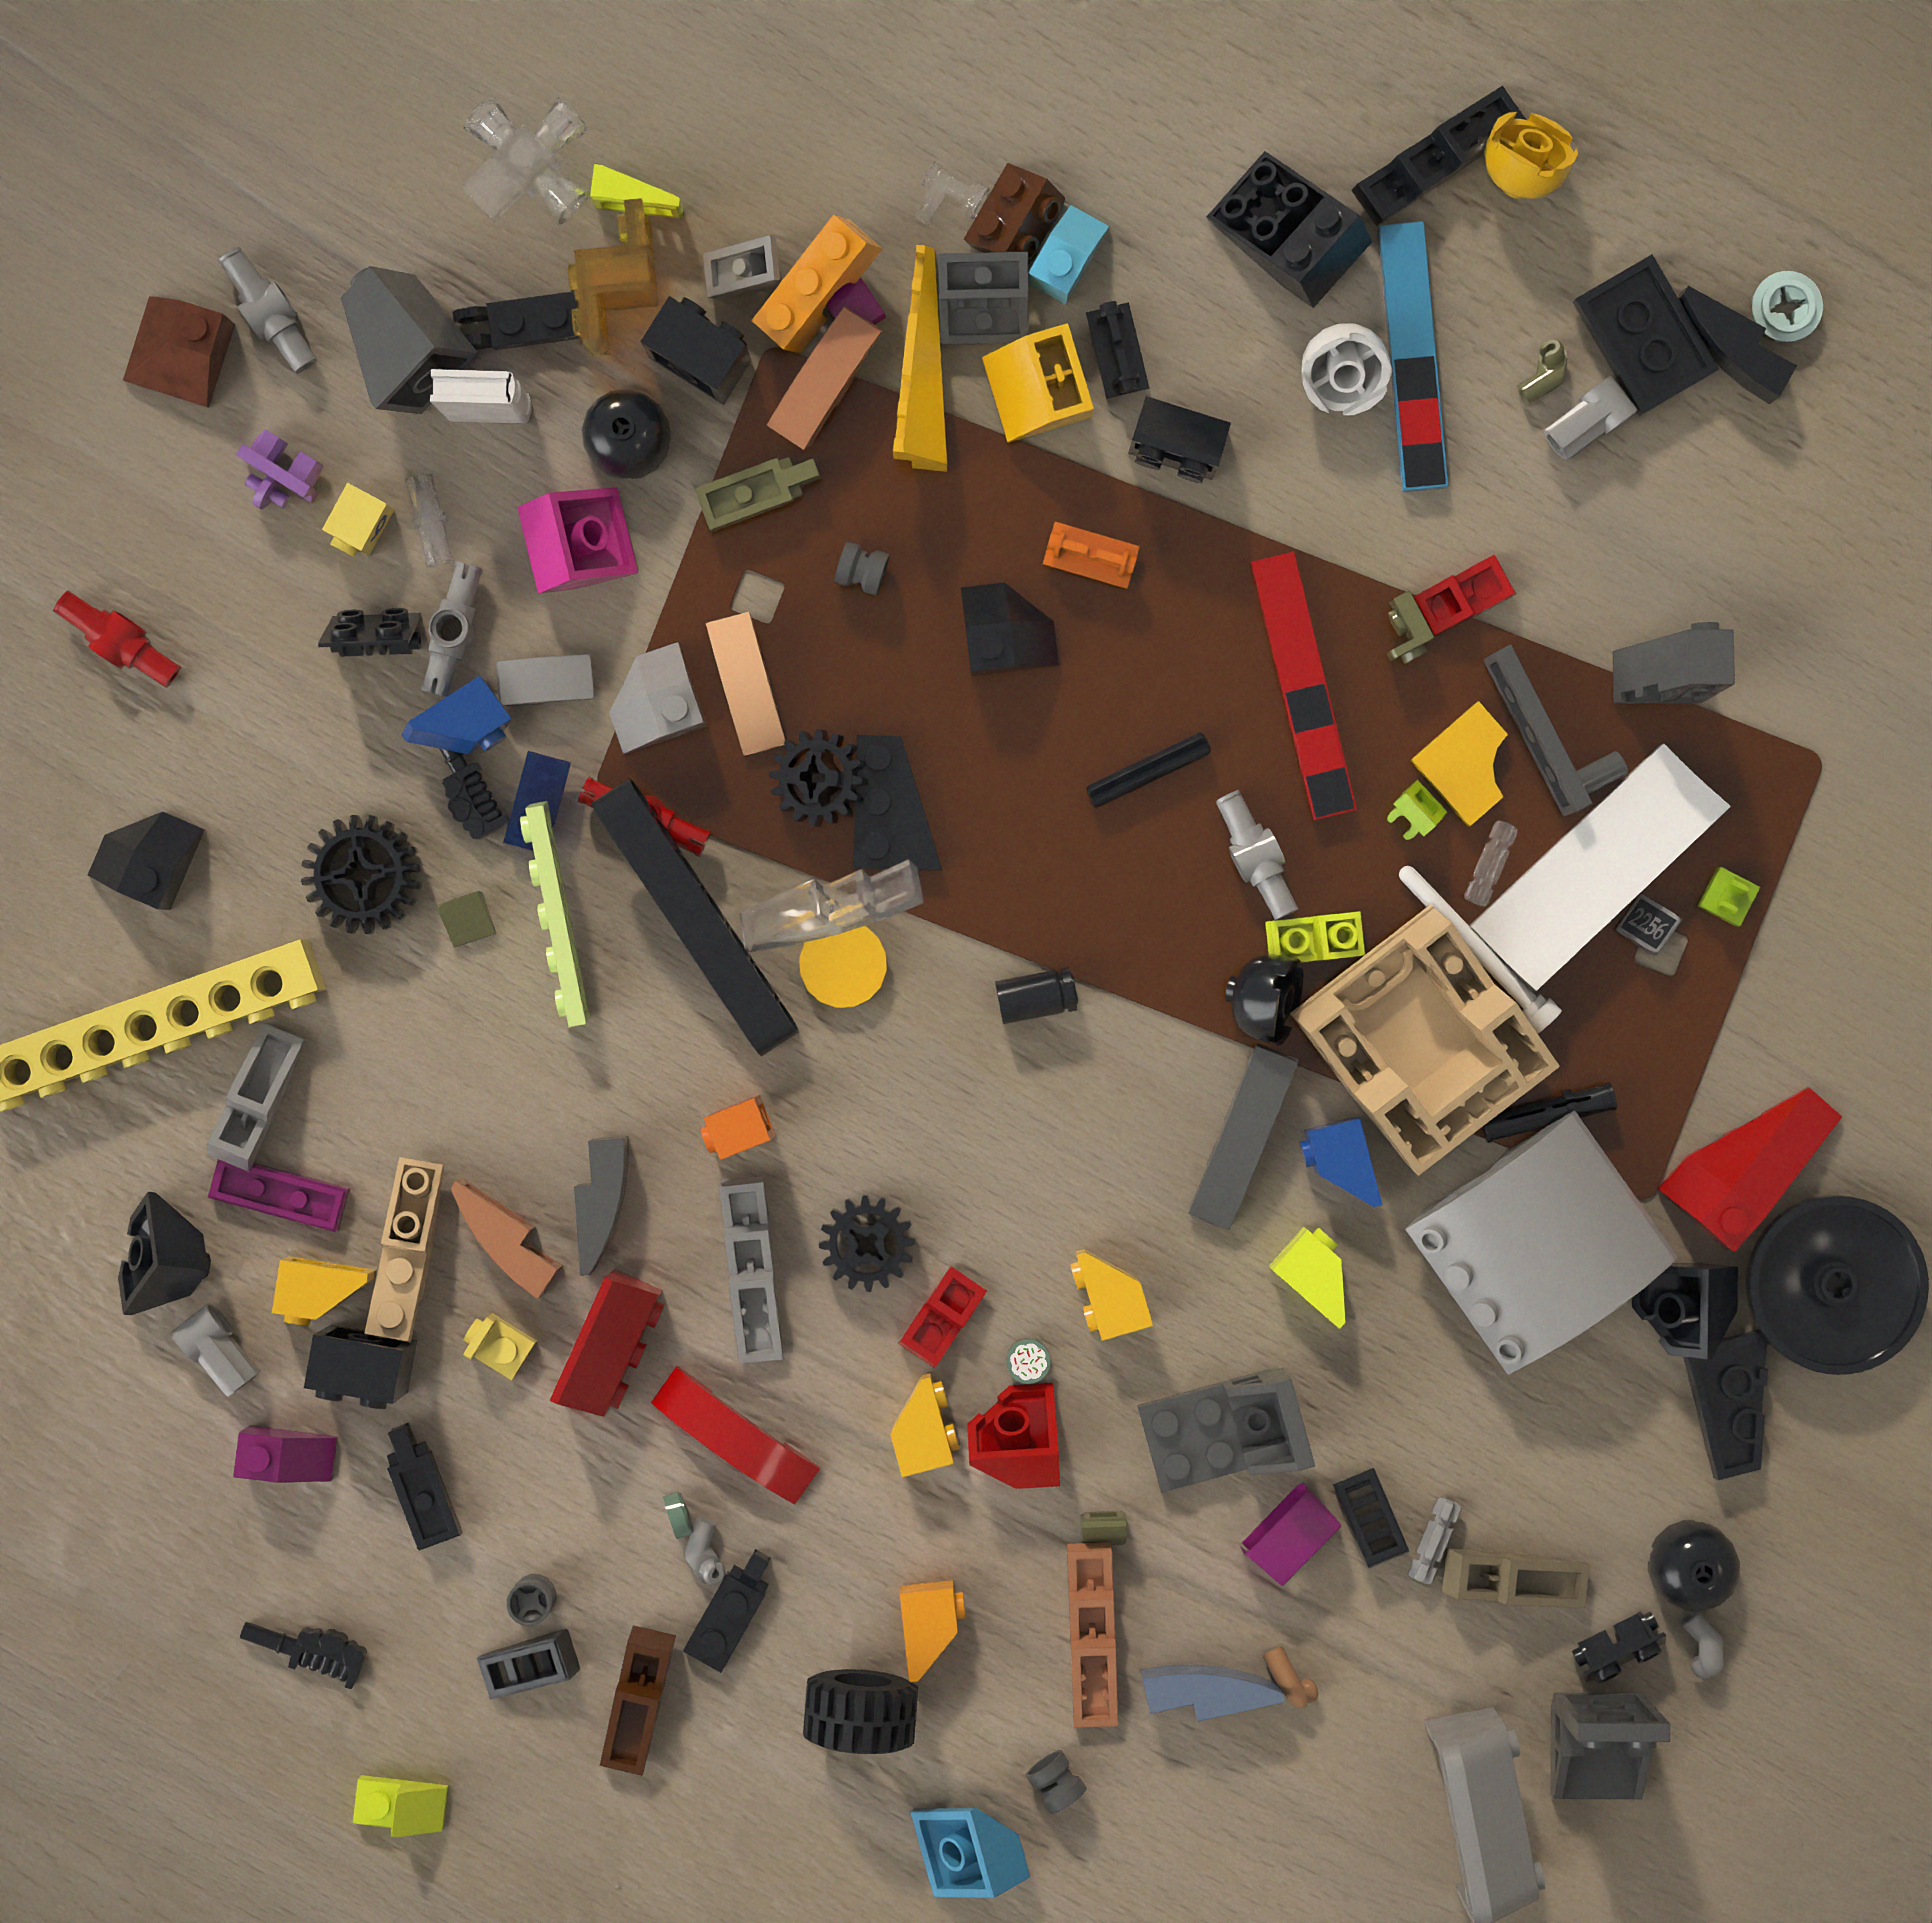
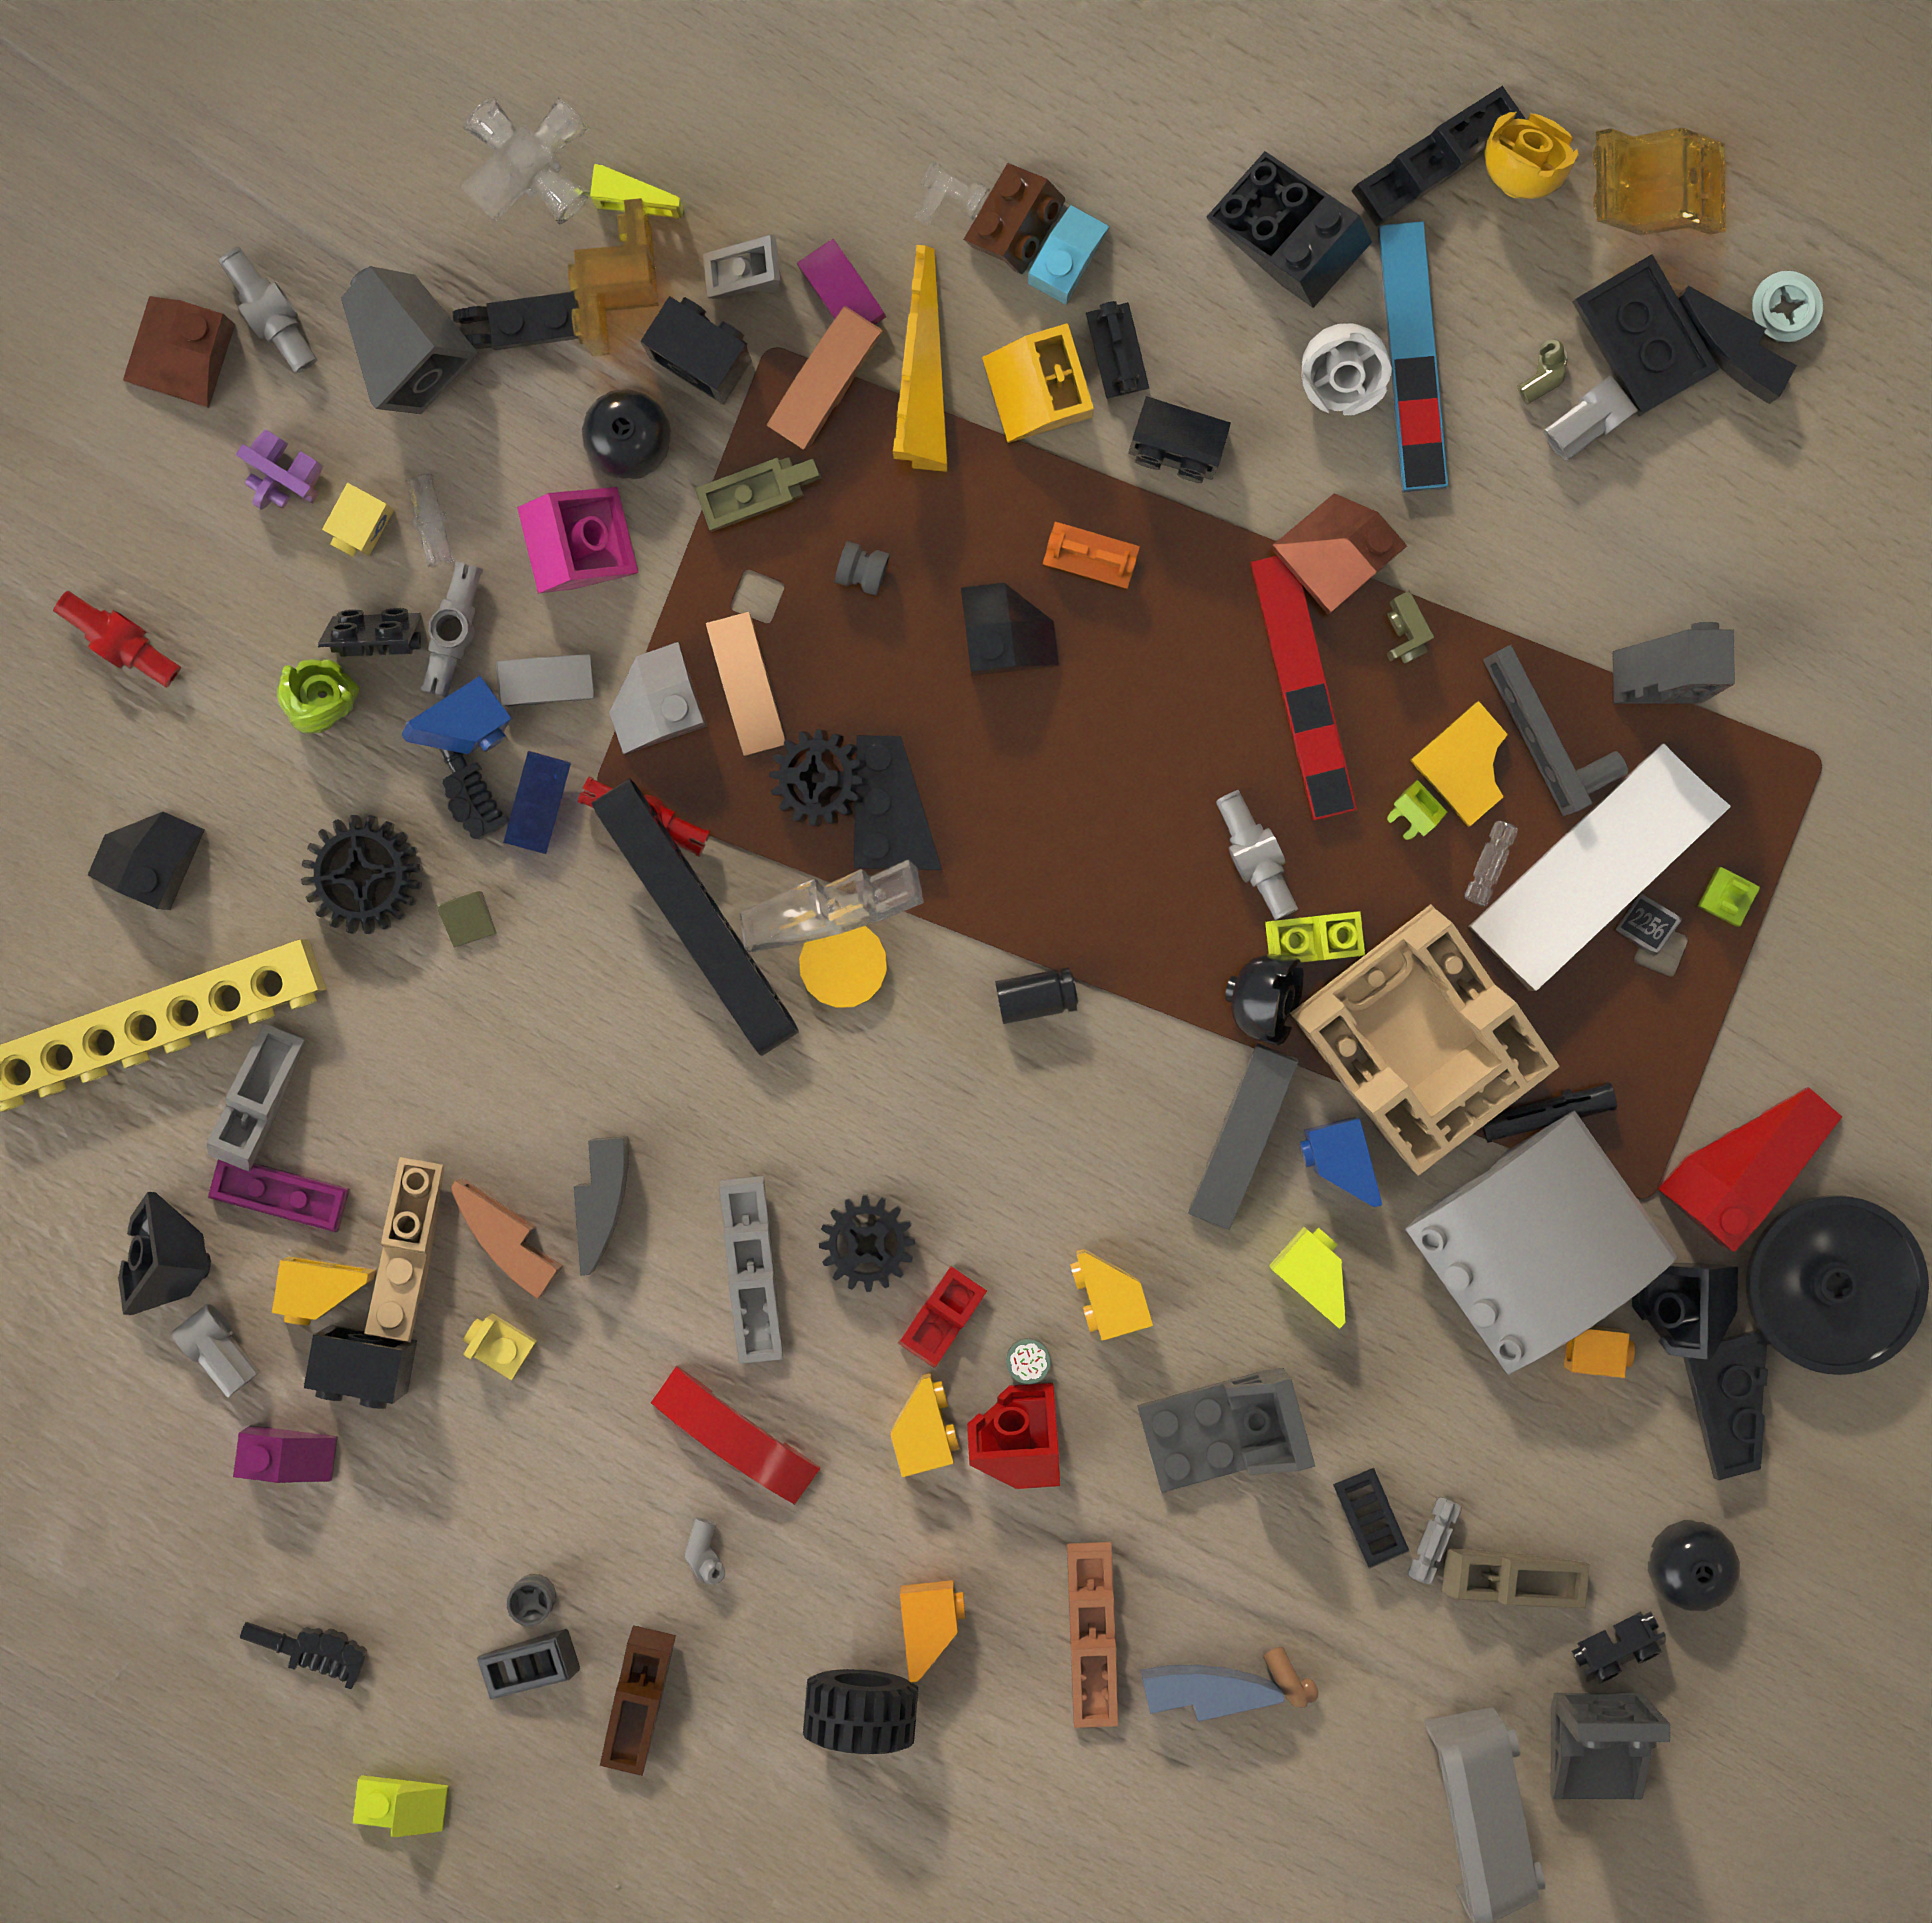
black hinge [387,1422,462,1551] -> none
white piece [430,369,532,424] -> none
yellowish green plate [520,801,590,1027] -> none
red slope [549,1269,665,1417] -> none
sand green tile [663,1492,693,1539] -> none
black hinge [683,1549,771,1673] -> none
orange brick [700,1095,776,1160] -> none
light orange arch [751,214,883,353] -> none
dark azure slope [910,1808,1030,1898] -> none
dark grey slope [938,252,1029,344] -> none
dark grey wheel [1026,1750,1087,1814] -> none
olive slope [1081,1511,1127,1545] -> none
black axle [1086,732,1211,807] -> none
magenta piece [1240,1482,1341,1586] -> none
white piece [1399,866,1562,1034] -> none
red slope [1414,554,1517,636] -> none
light grey arm [1681,1611,1724,1680] -> none
none -> lime hair [277,659,359,734]
none -> copper slope [1270,493,1407,614]
none -> light orange brick [1564,1326,1635,1378]
none -> clear yellow bracket [1593,127,1726,236]

